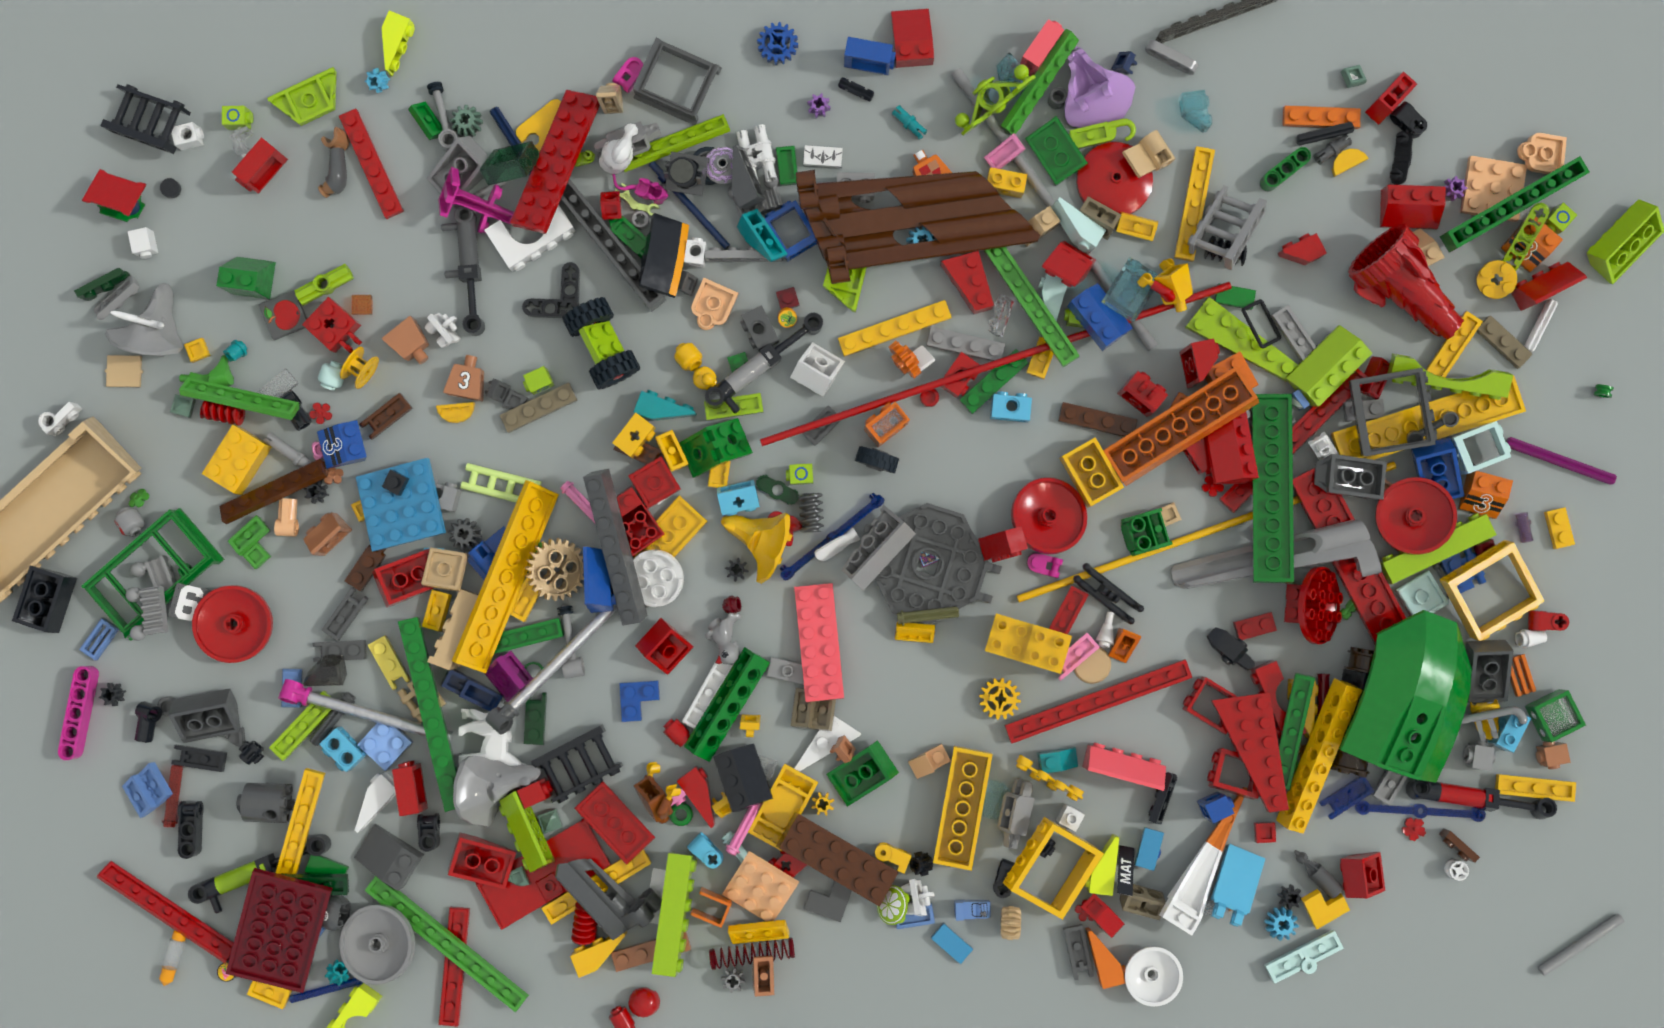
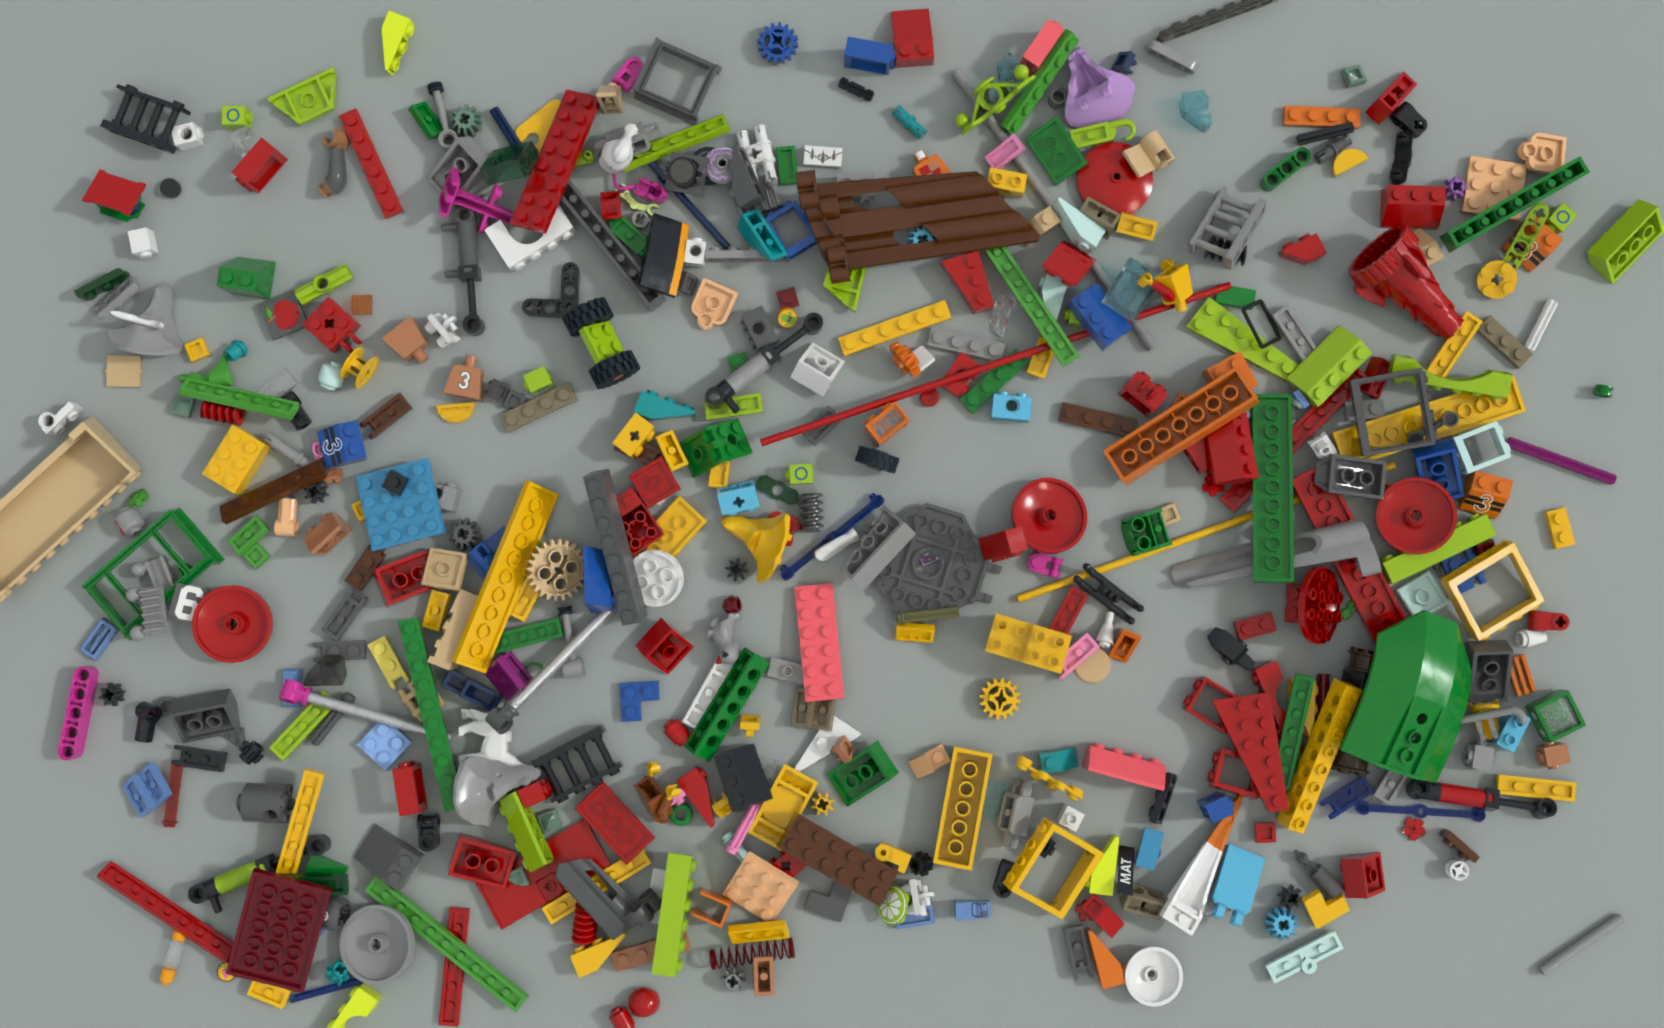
black slope [12,566,77,633] -> none
black piece [177,801,204,859] -> none
red plant [309,402,332,424] -> none
medium azure brick [320,726,367,772] -> none
white slope [355,772,396,833] -> none
medium azure gear [365,68,390,93] -> none
yellowish green bar [460,463,542,503] -> none
dark green hinge [524,692,547,745] -> none
bright pink axle [560,481,595,523] -> none
yellow head [674,343,703,371] -> none
medium azure piece [687,832,724,869] -> none
yellow animal [693,366,717,390] -> none
medium lavender gear [807,93,831,118] -> none
dark azure tile [931,923,973,964] -> none
tan gear [1000,906,1021,940] -> none
red plate [1004,659,1193,744] -> none
yellow brick [1059,437,1124,508] -> none
yellow plate [1174,146,1215,262] -> none
red slope [1179,338,1220,389] -> none
red slope [1511,262,1587,311] -> none
clear purple pin [1515,512,1533,543] -> none

